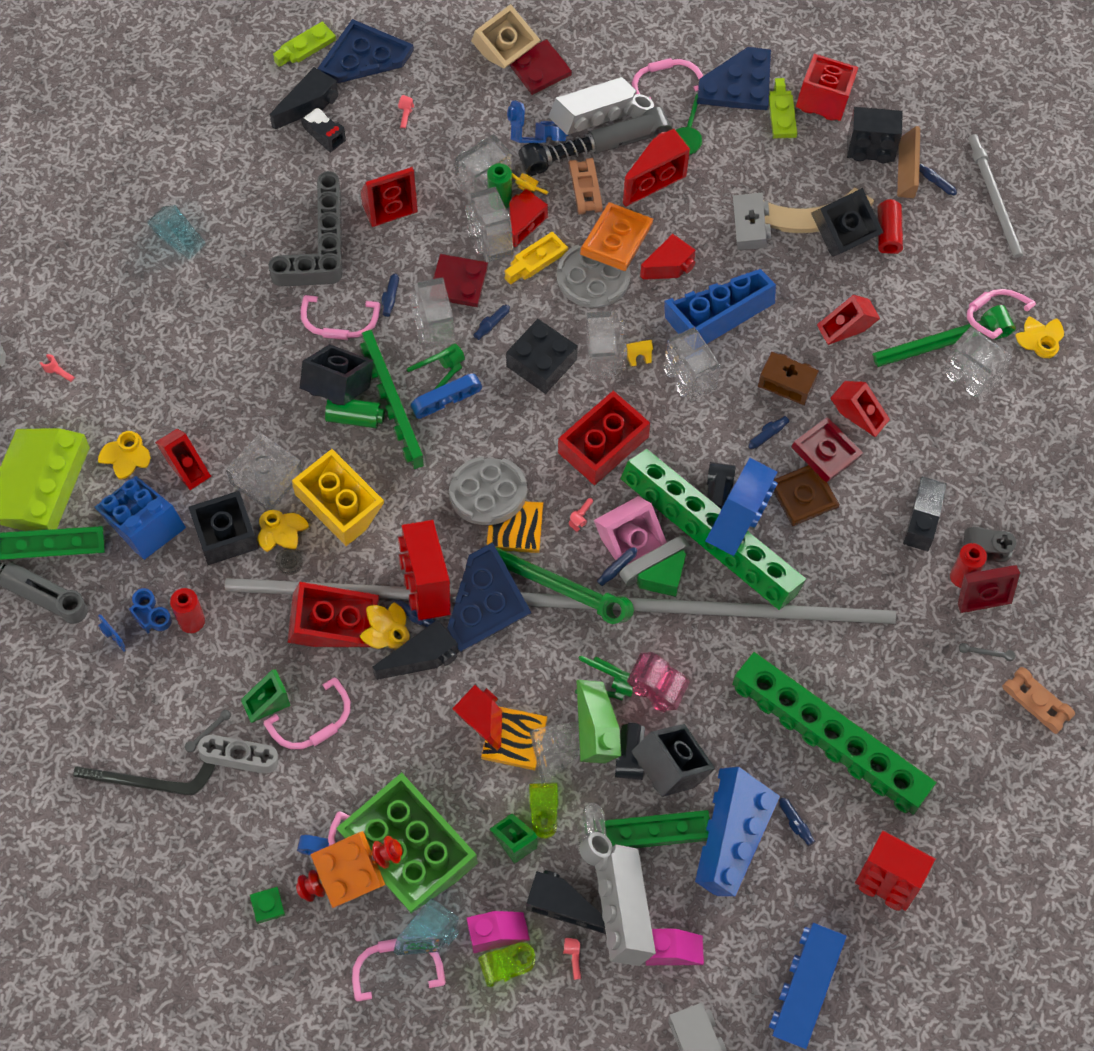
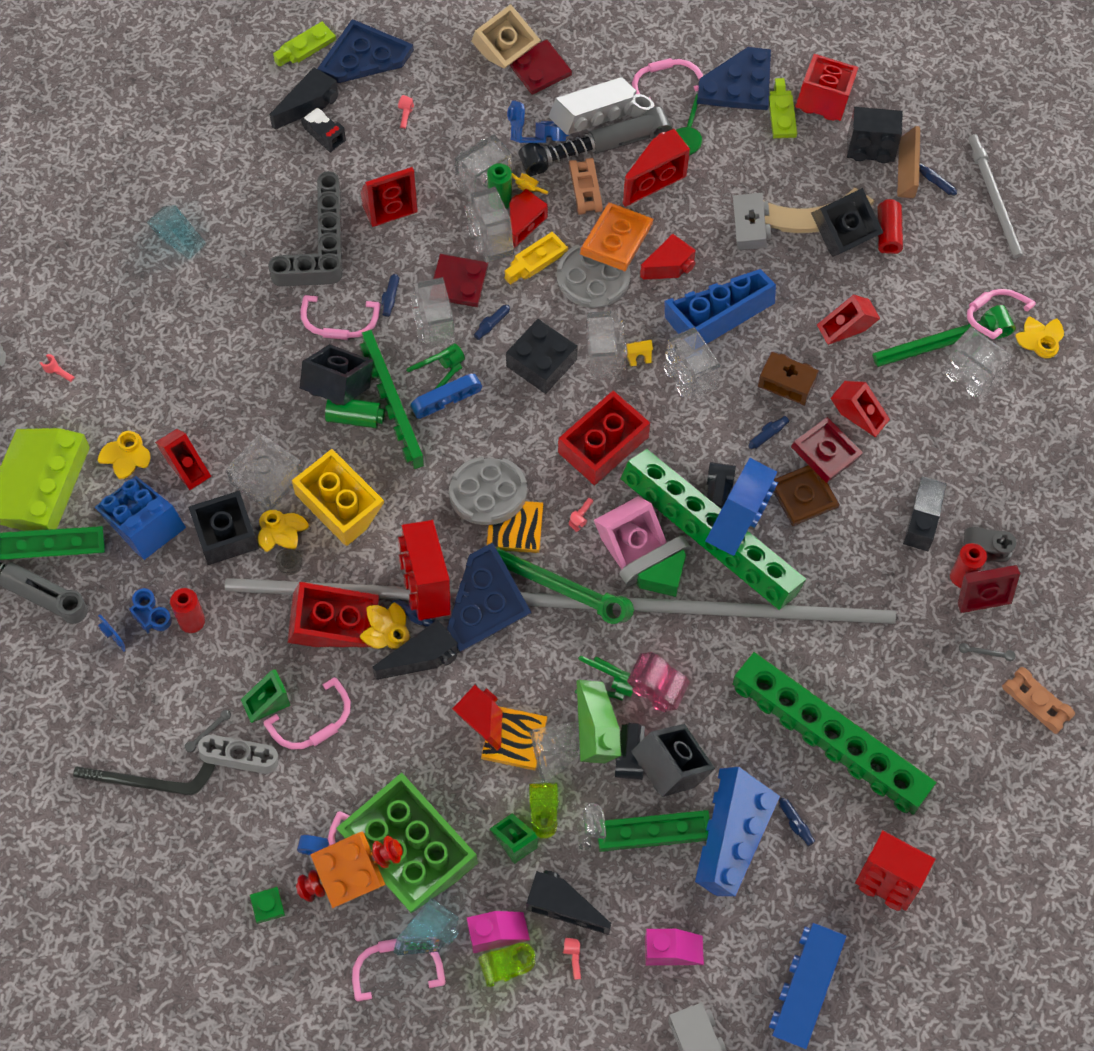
light grey hinge [579,832,656,966] -> none
dark blue piece [597,547,638,586] -> none

